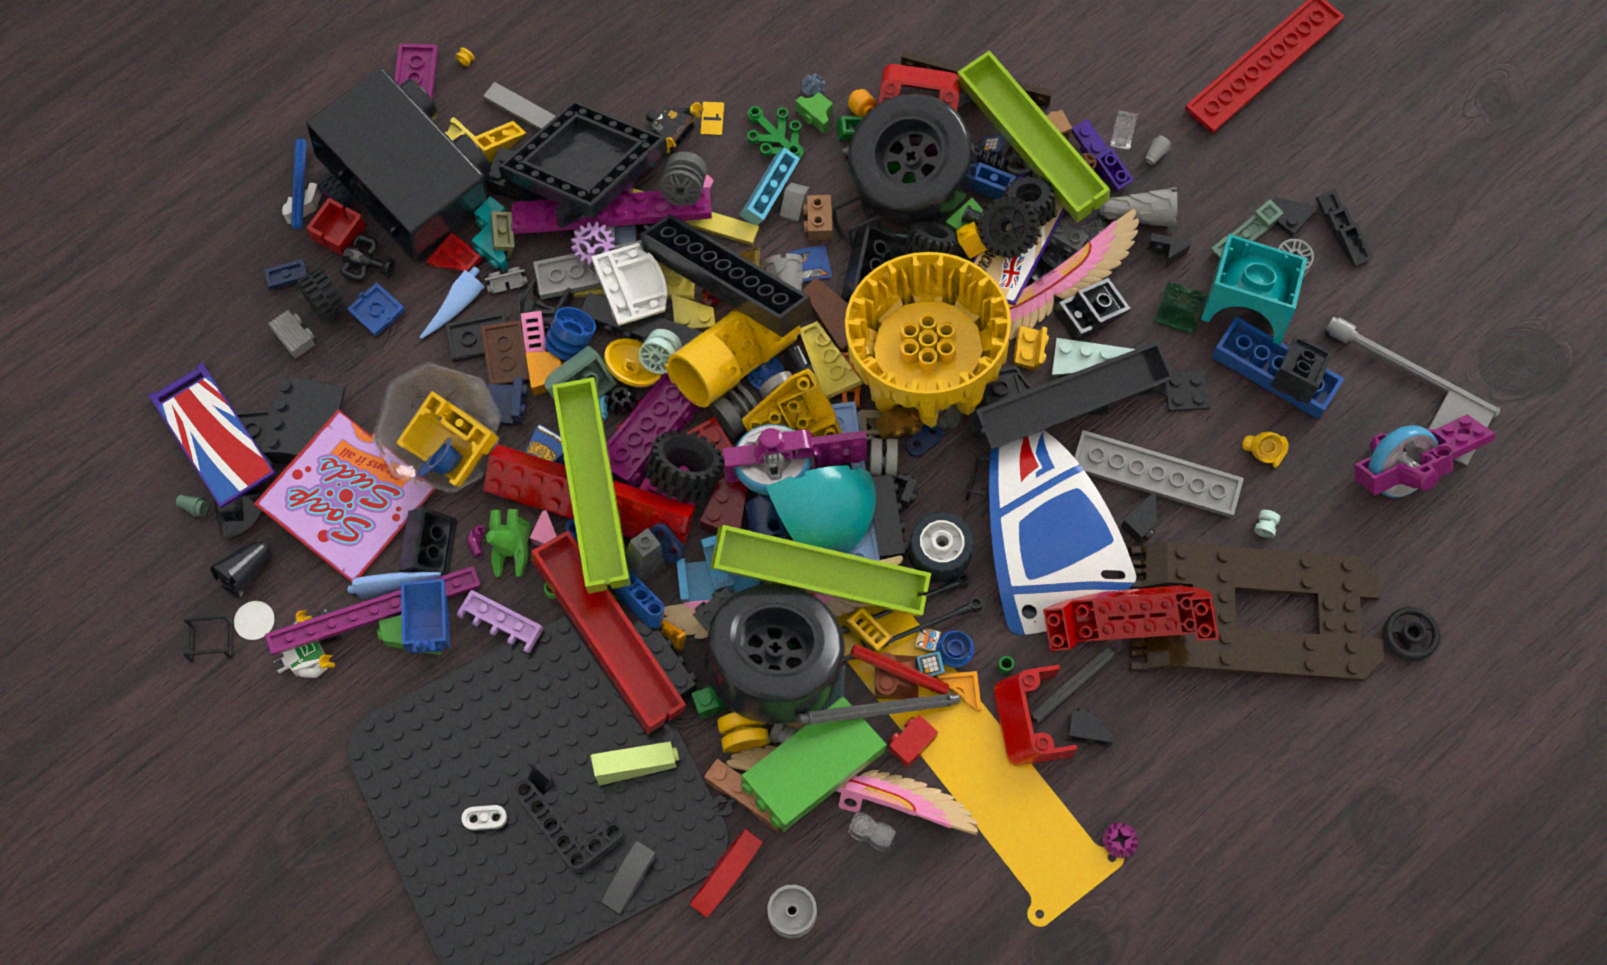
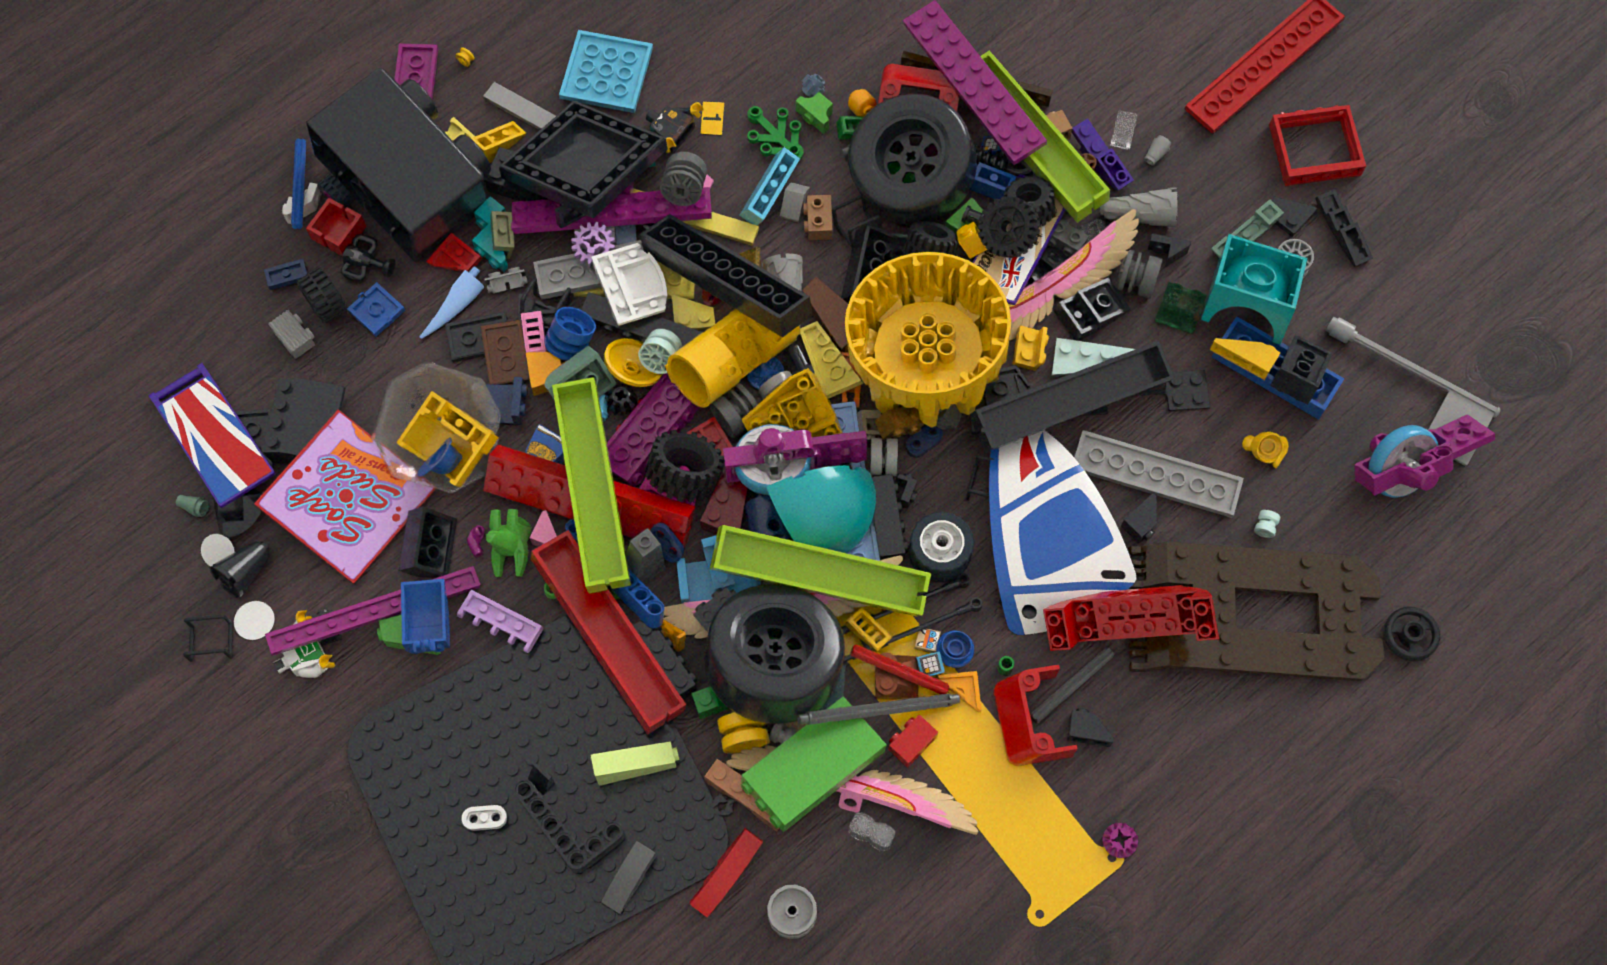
light blue piece [347,572,441,600] -> none
blue sticker [789,246,832,282] -> none
none -> white sticker [201,534,235,566]
none -> medium azure plate [559,30,653,113]
none -> magenta plate [903,0,1047,165]
none -> dark grey wheel [1117,250,1163,299]
none -> yellow slope [1210,338,1280,380]
none -> red window [1269,105,1366,186]

